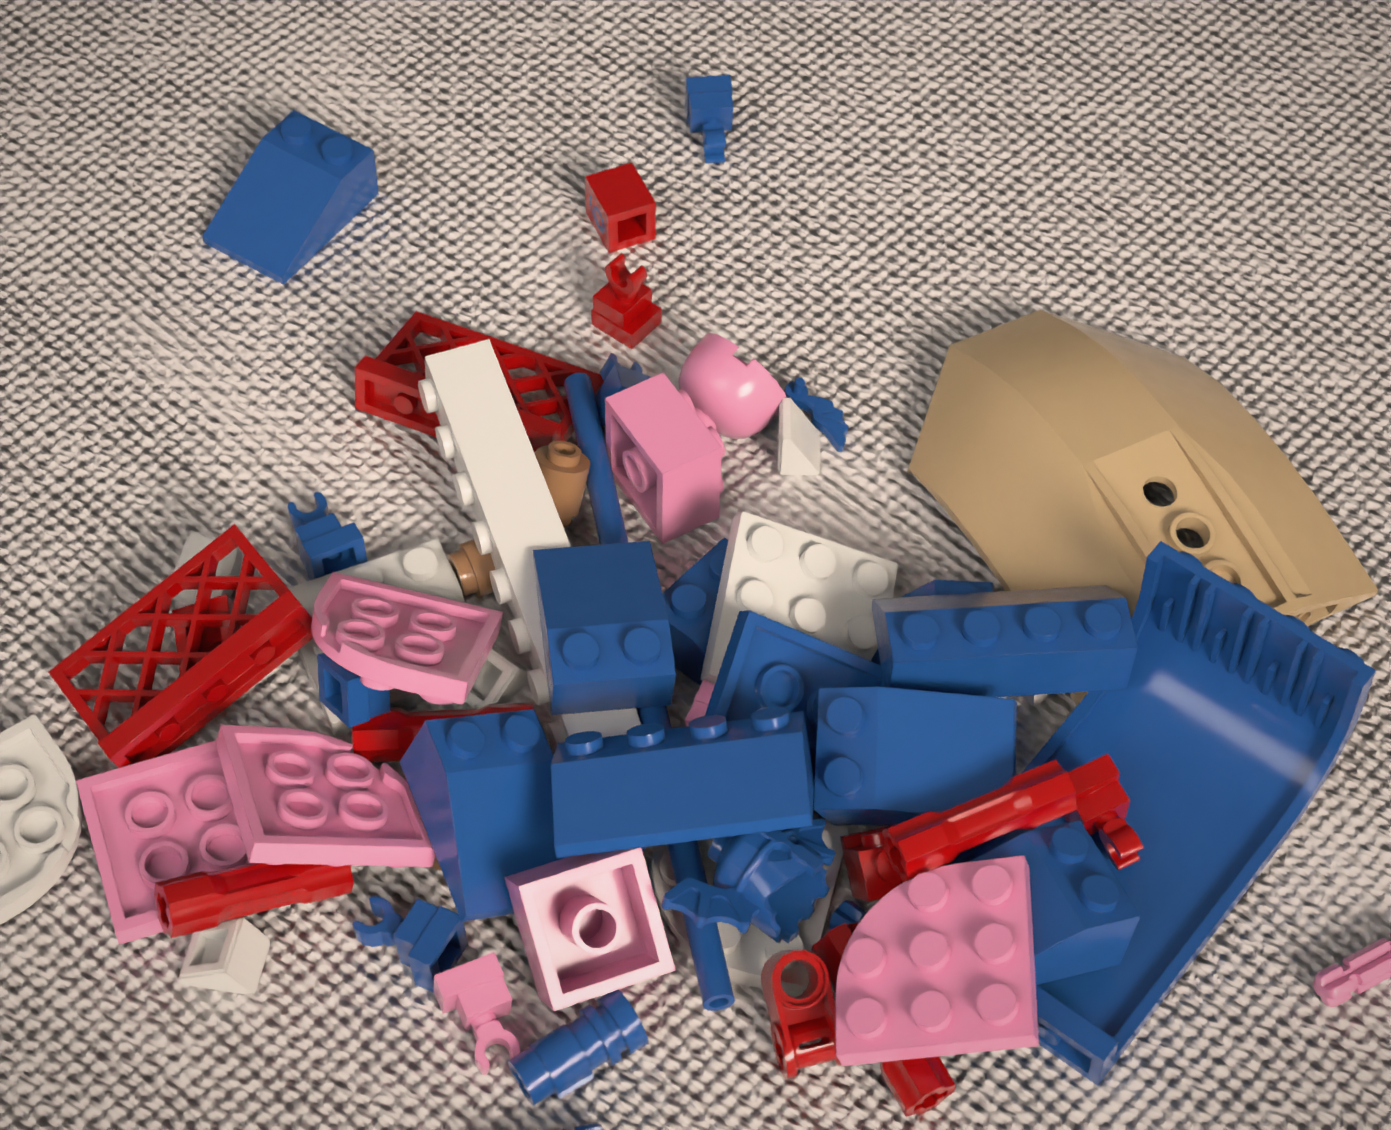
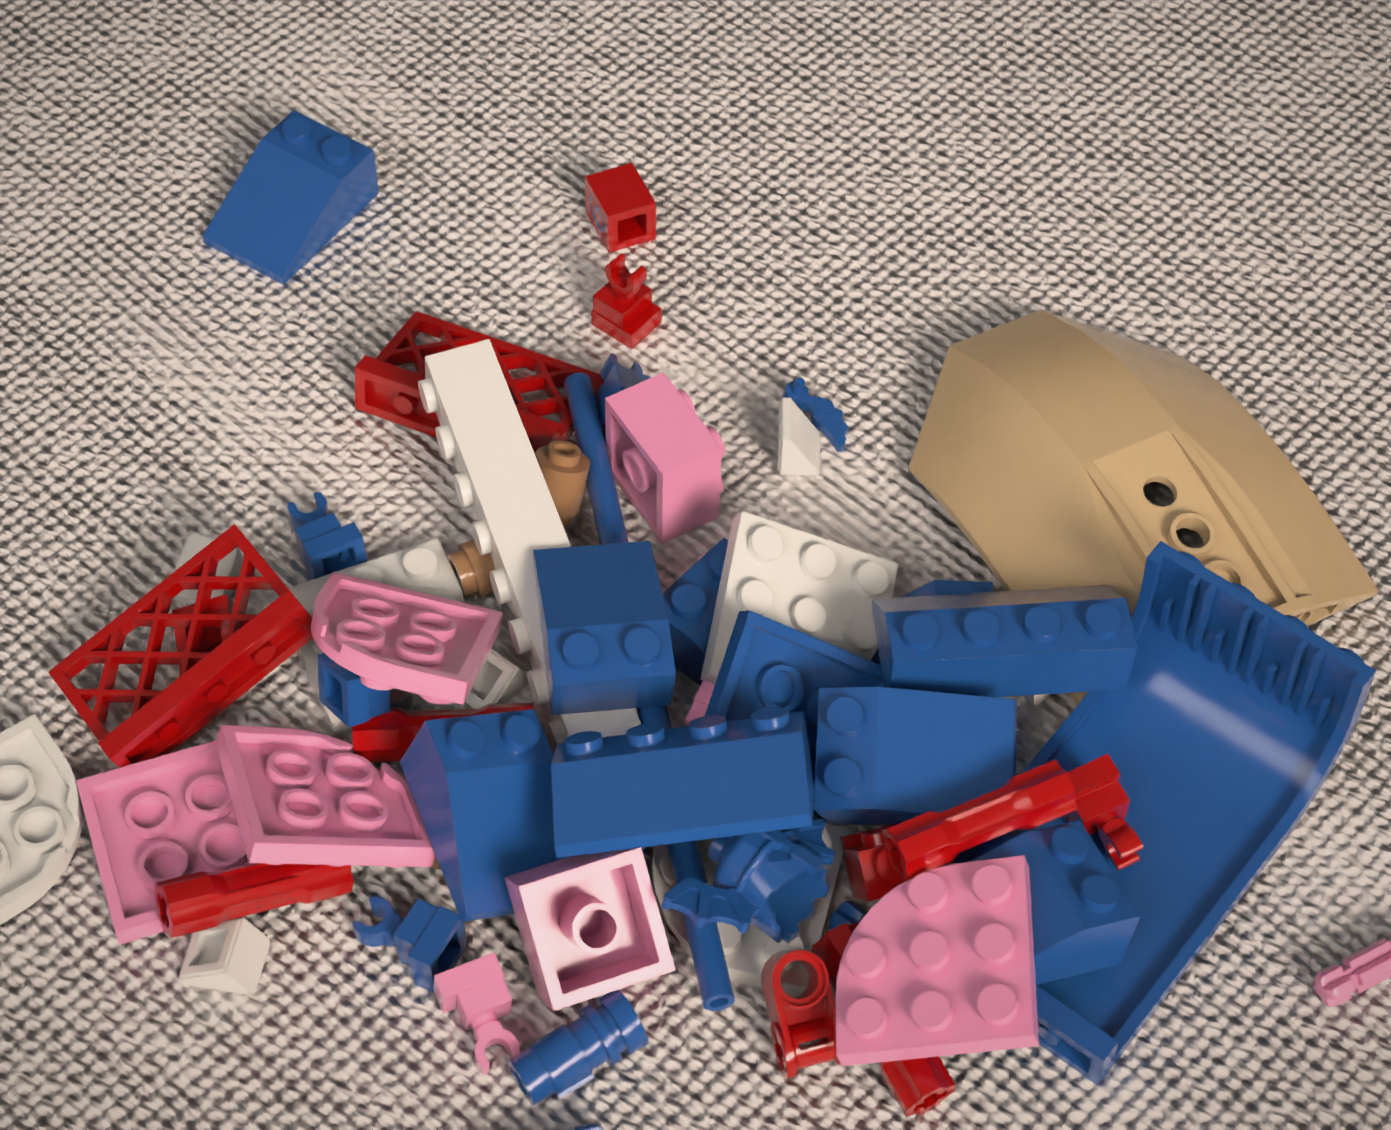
bright pink cylinder [678,333,787,439] -> none
blue piece [685,75,733,164] -> none

